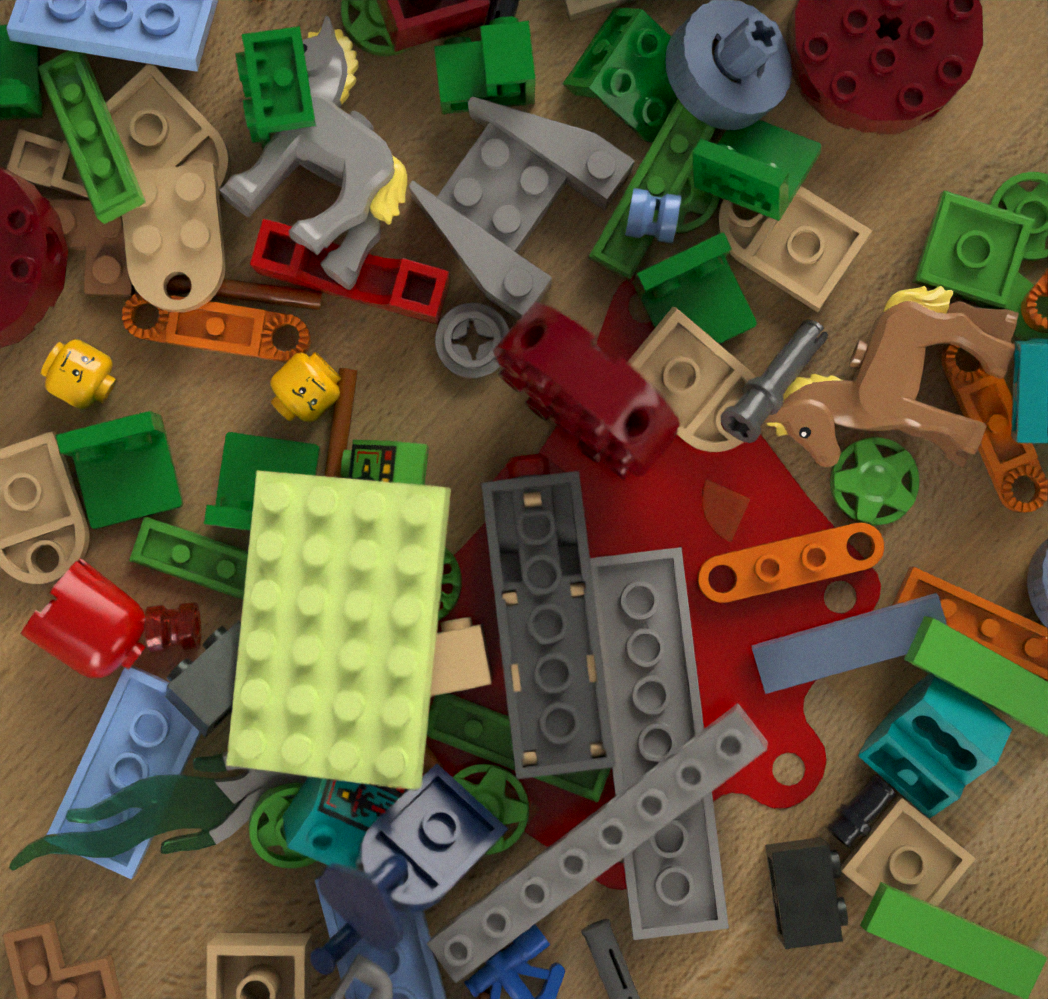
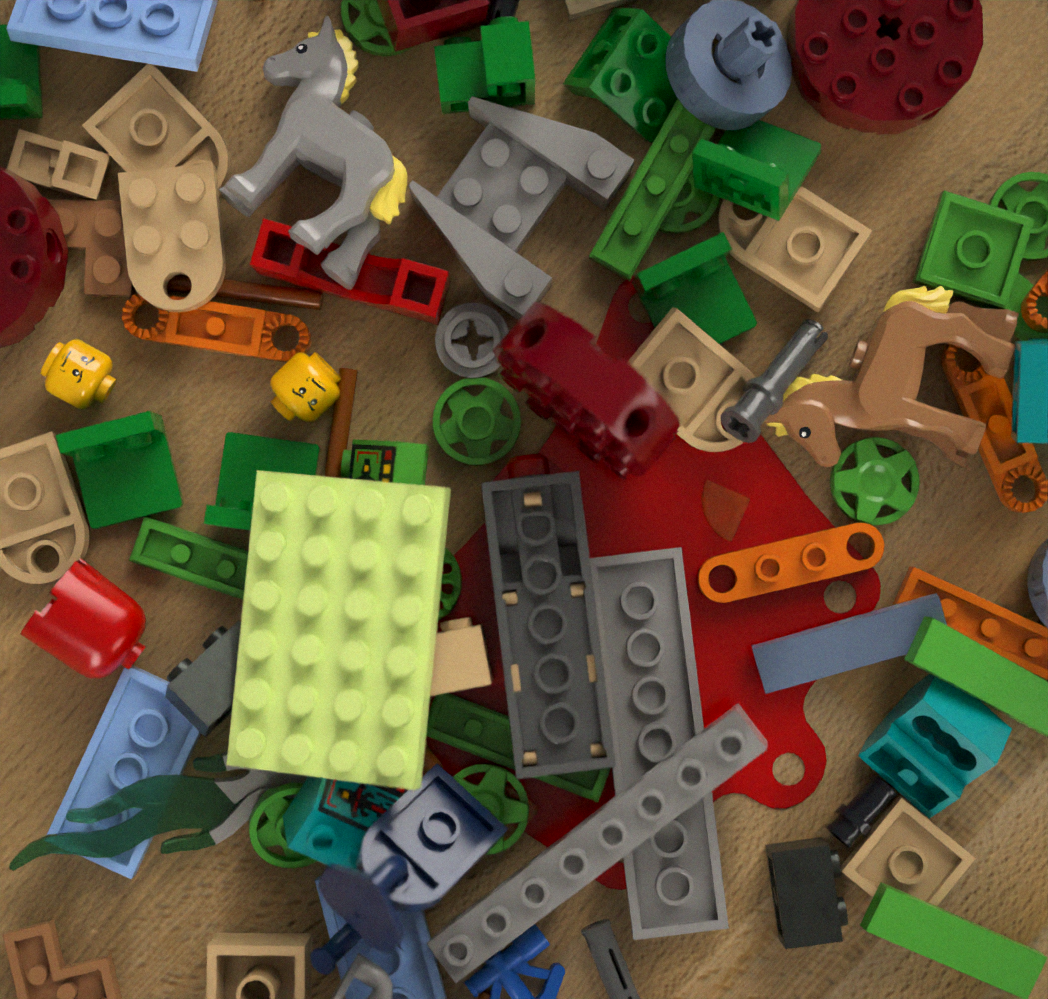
bright green tile [37,50,146,224] -> none
clear red wheel [144,602,202,653] -> none
green bracket [235,26,316,150] -> none
medium blue wheel [625,188,681,244] -> none
none -> bright green wheel [433,377,521,466]

